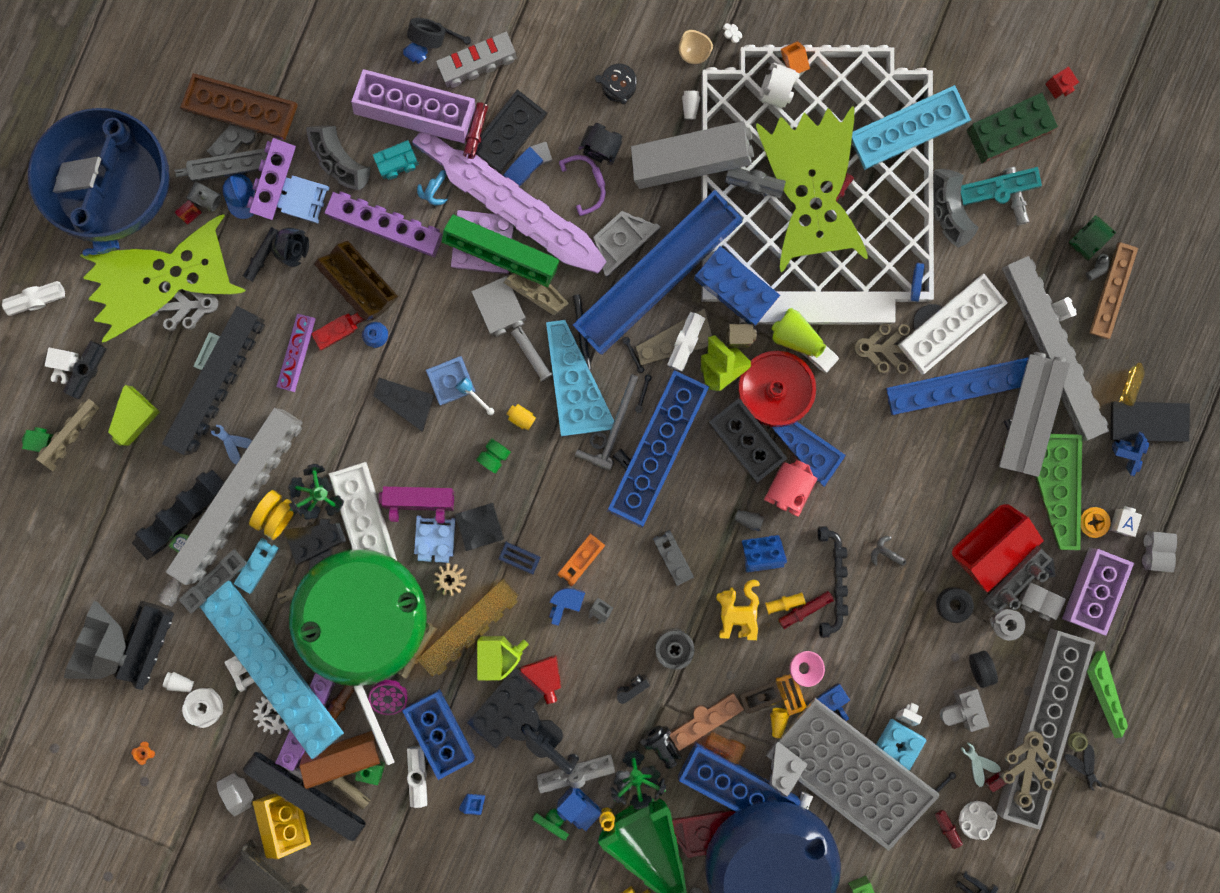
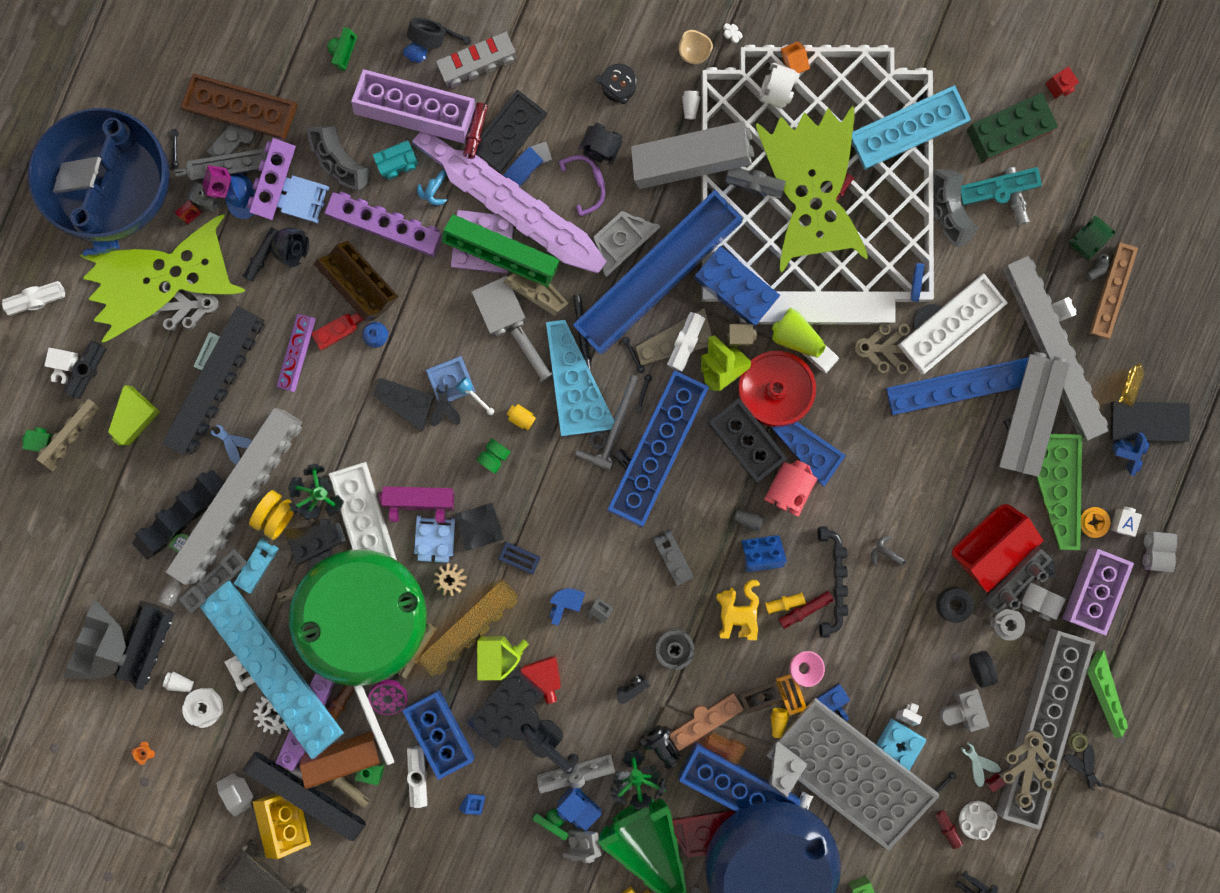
orange plate [557,533,605,587] -> none
yellow pin [599,807,615,831] -> none
none -> black hinge [170,129,179,169]
none -> magenta brick [202,165,231,198]
none -> green tile [327,27,357,72]
none -> black piece [431,384,460,426]
none -> light grey bracket [563,828,601,864]

